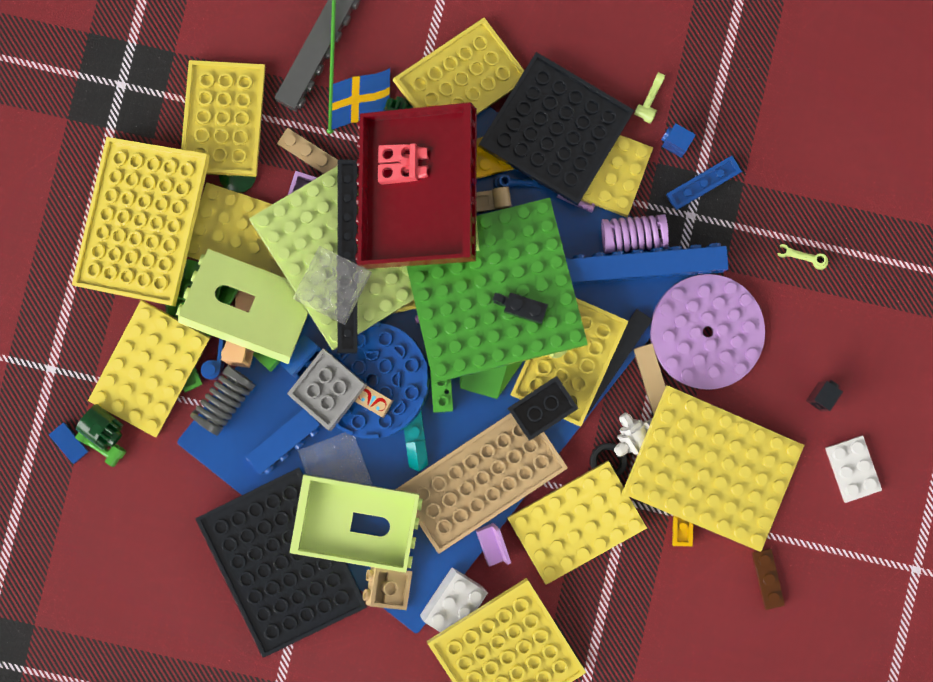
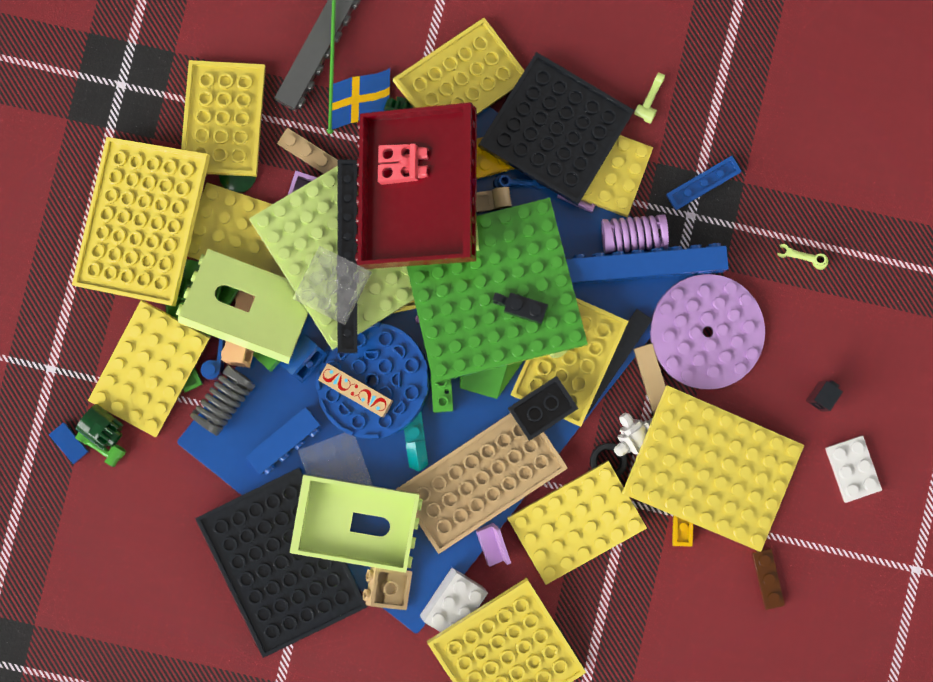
light grey plate [287,349,367,431] -> none
blue brick [661,123,696,158] -> none

